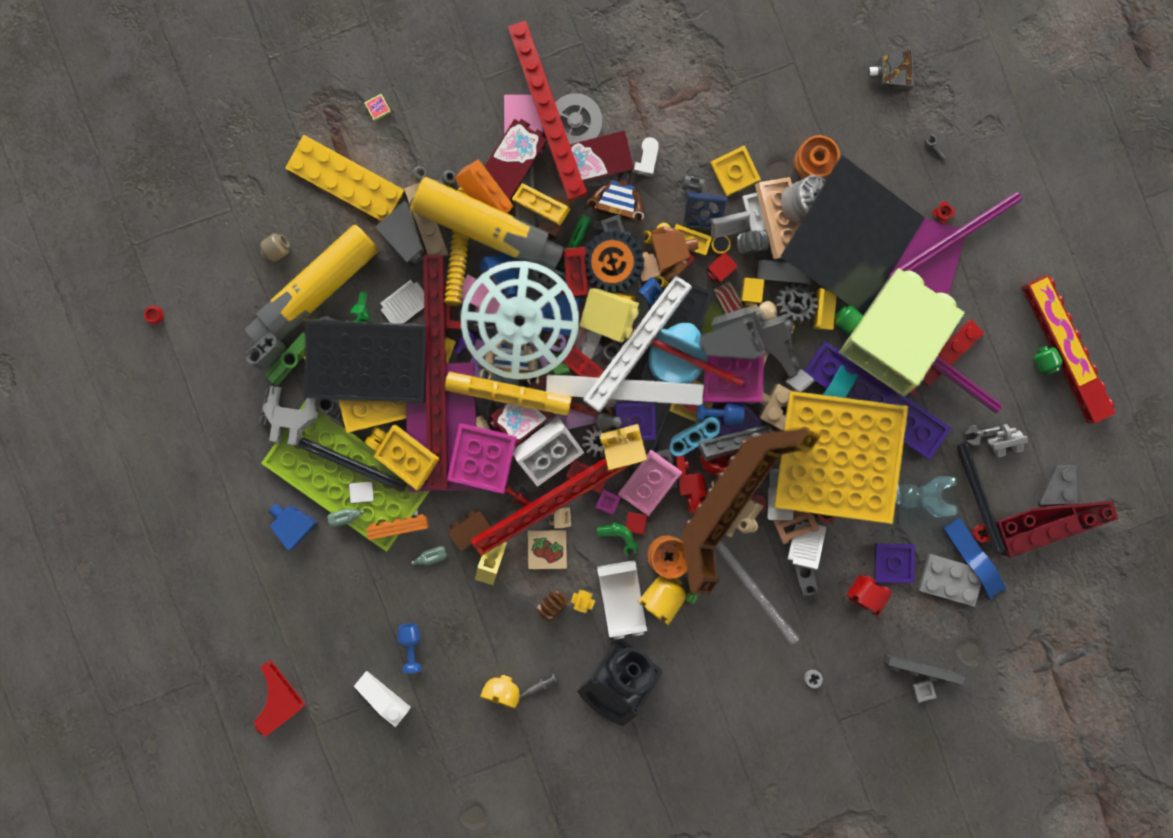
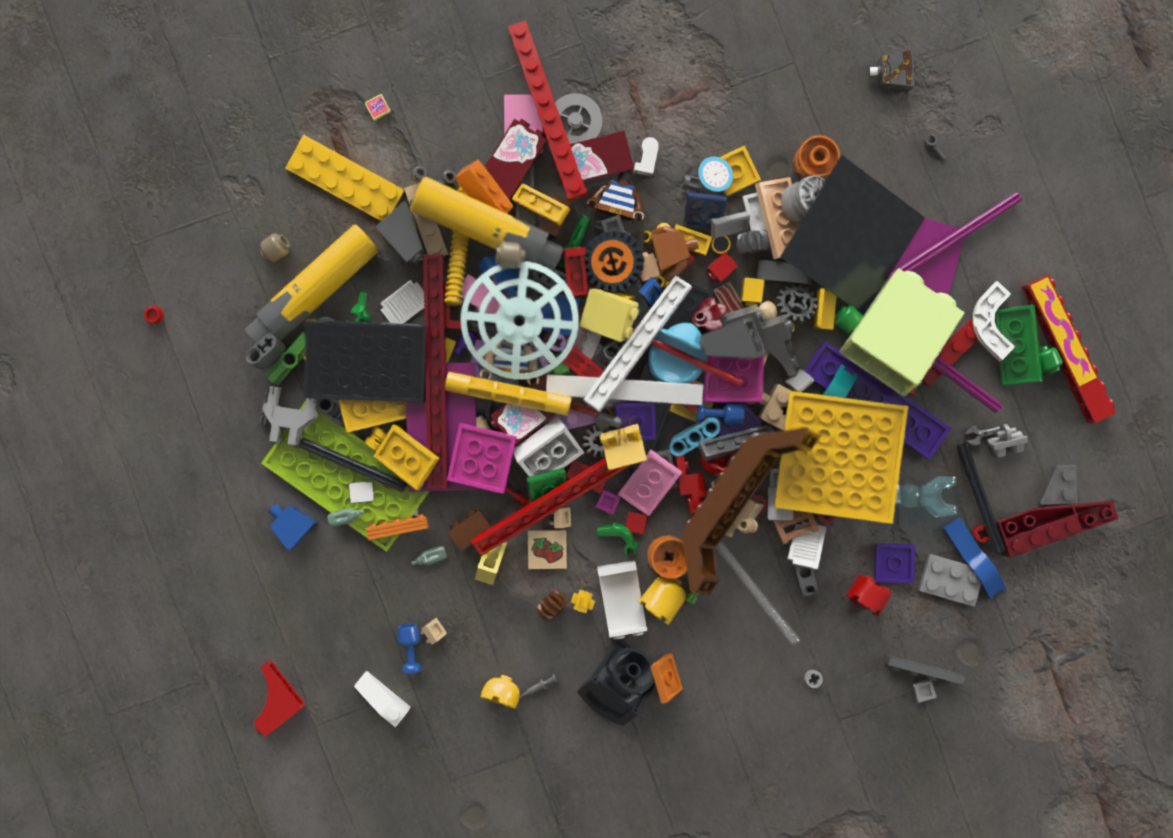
red plate [932,201,955,224] -> none
none -> tan tile [420,618,447,645]
none -> dark tan head [496,242,525,269]
none -> green tile [526,468,566,503]
none -> orange tile [650,653,683,703]
none -> dark red plate [692,297,729,331]
none -> sticker [698,157,733,192]
none -> white plate [973,281,1015,362]
none -> green tile [995,305,1043,386]

